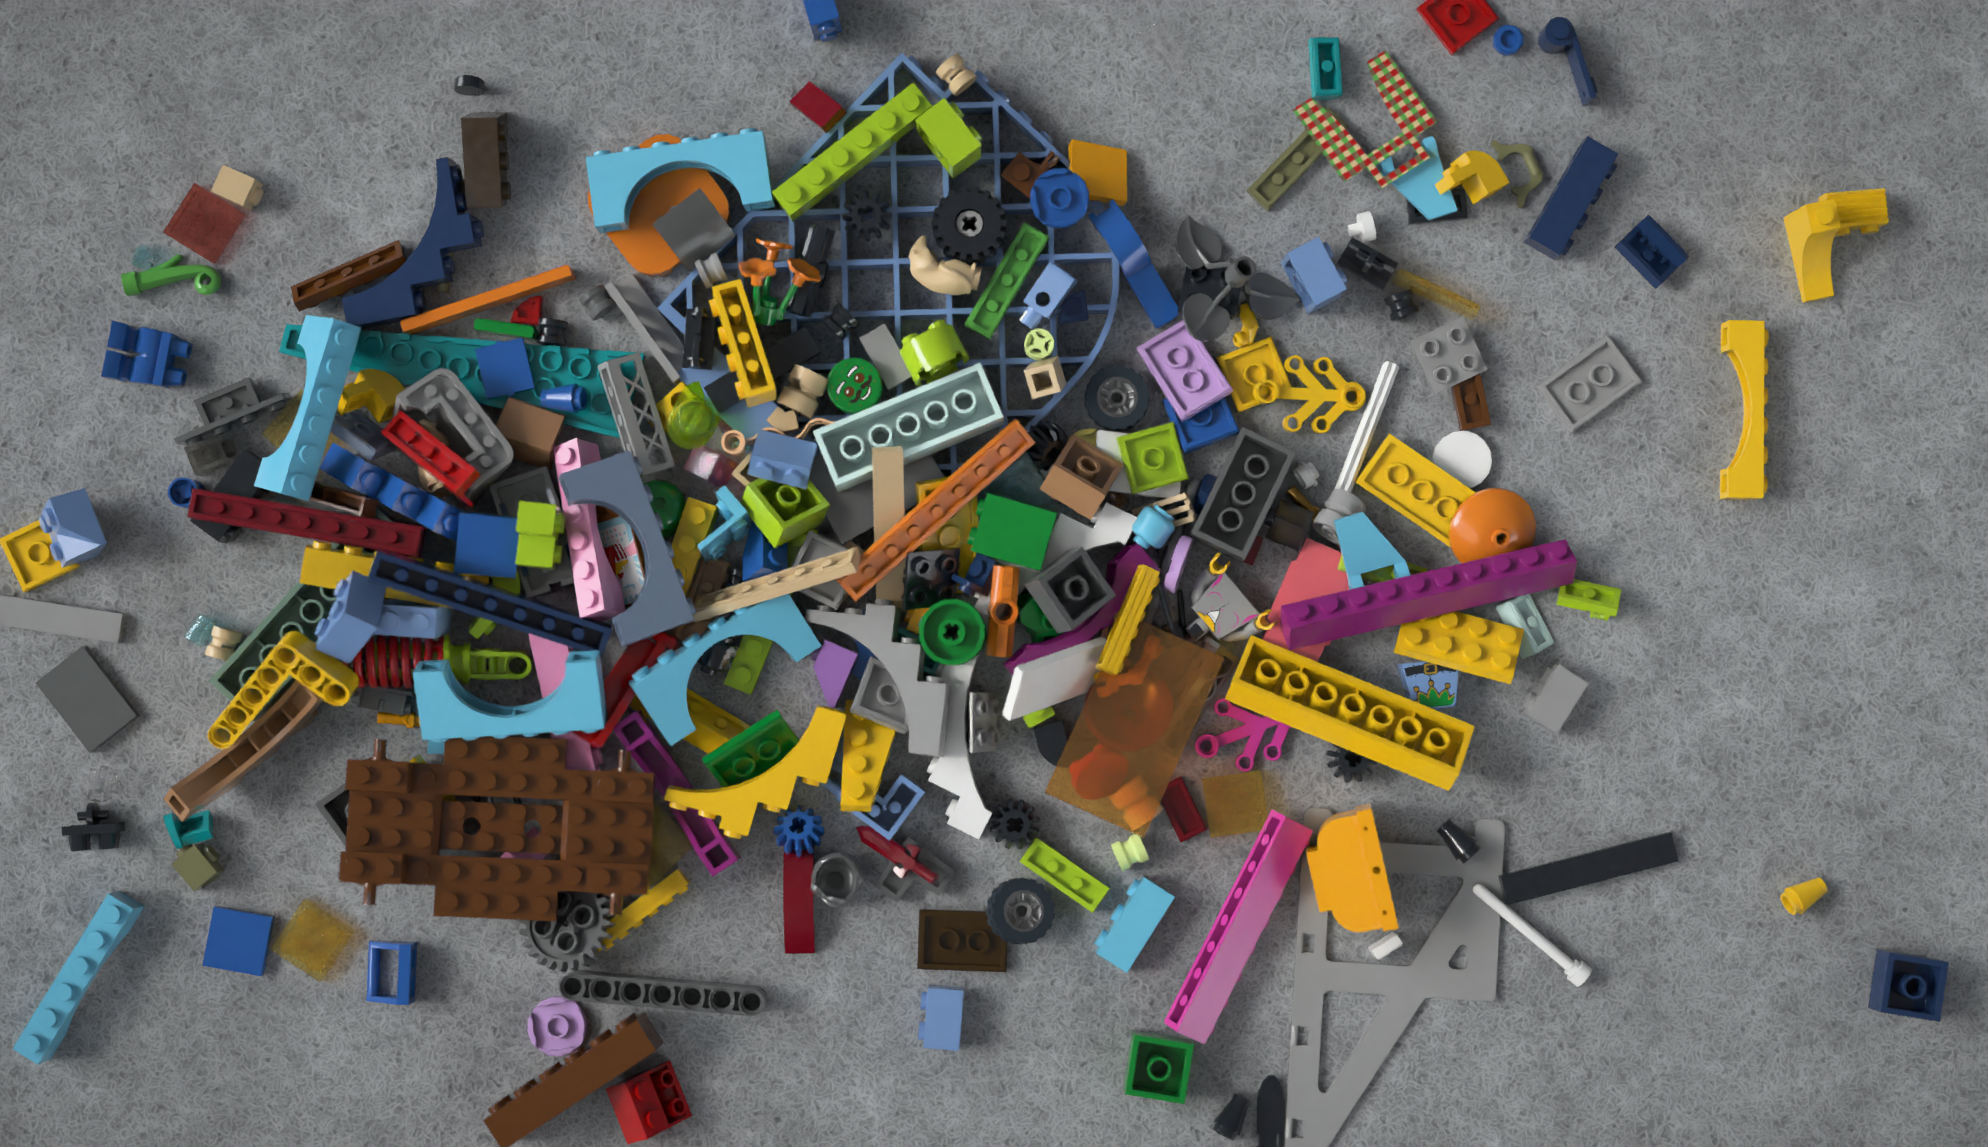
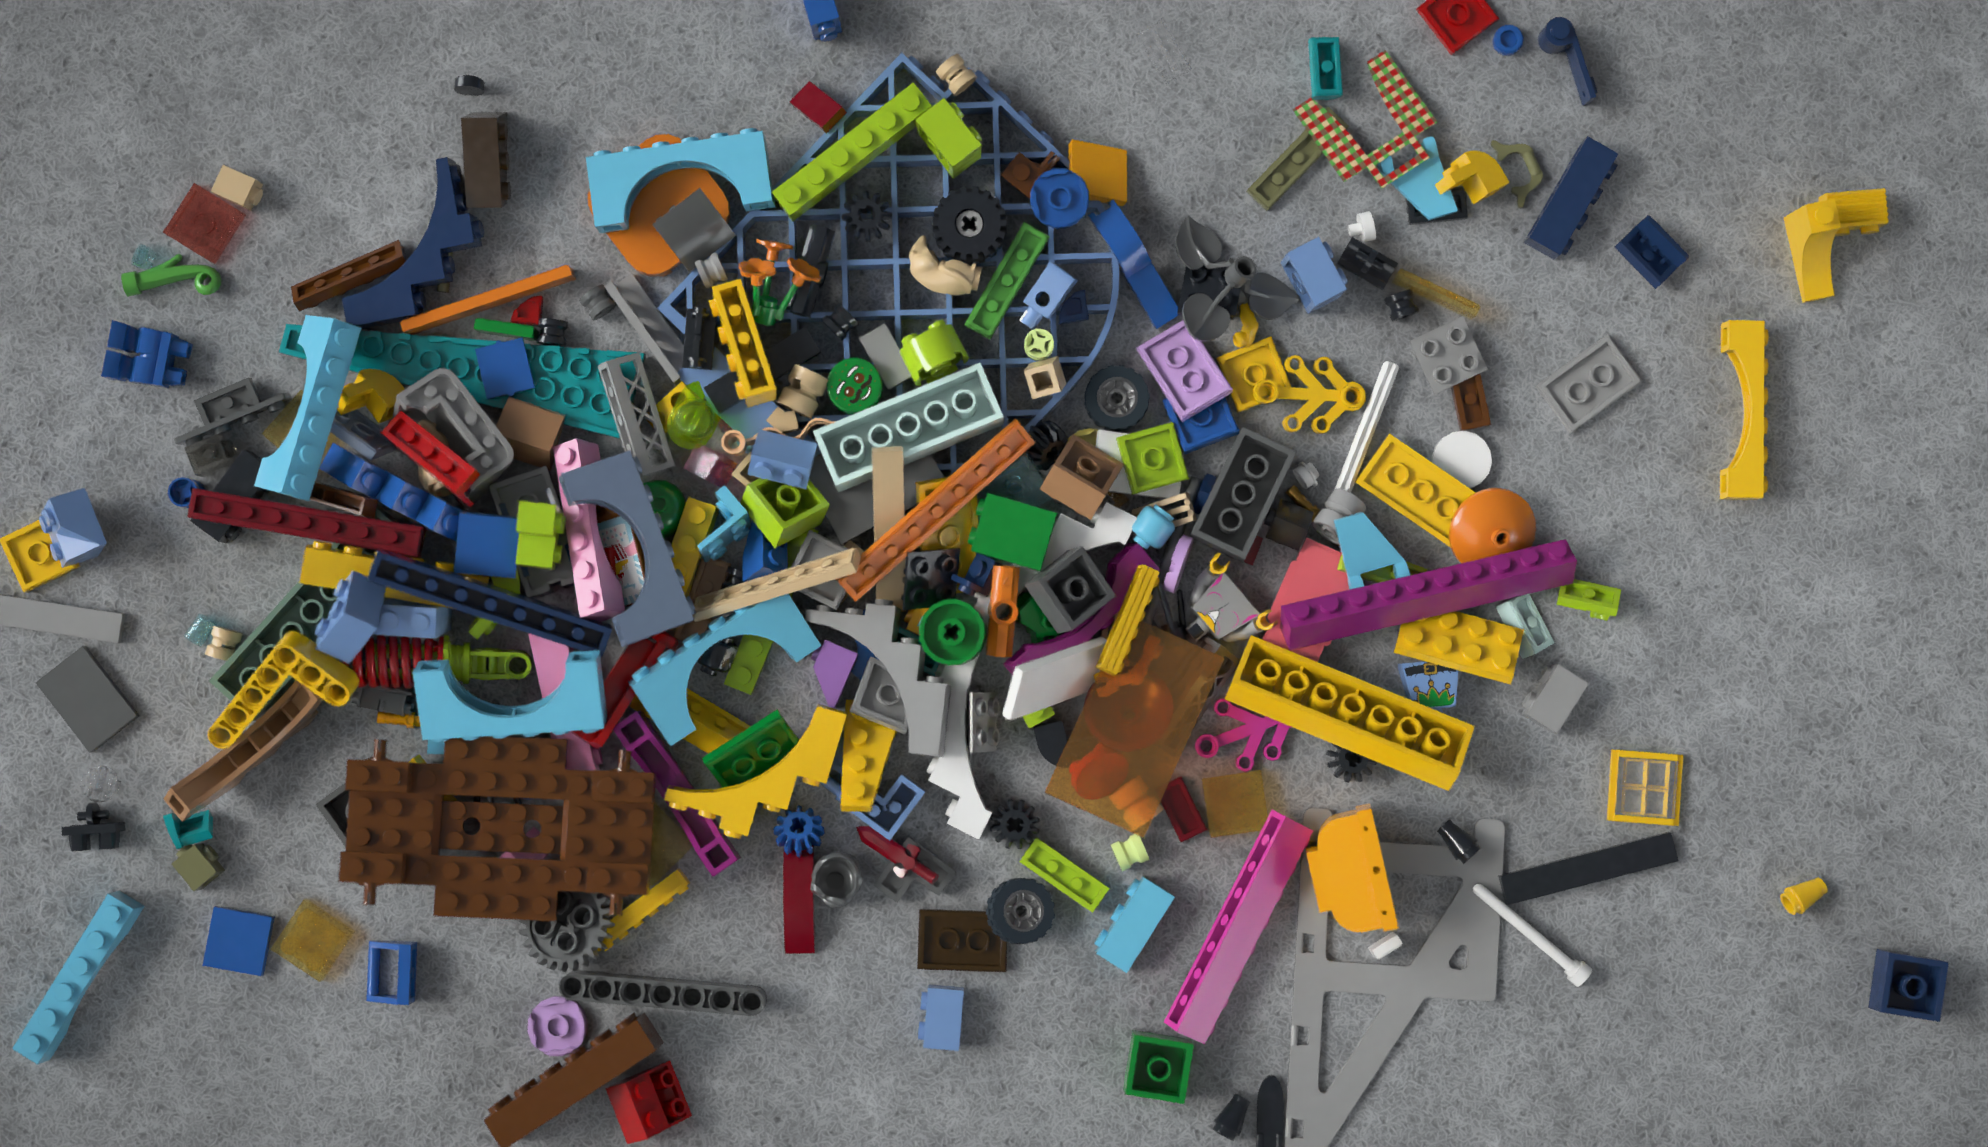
blue cone [540,384,587,413] -> none
none -> clear piece [1606,749,1683,826]

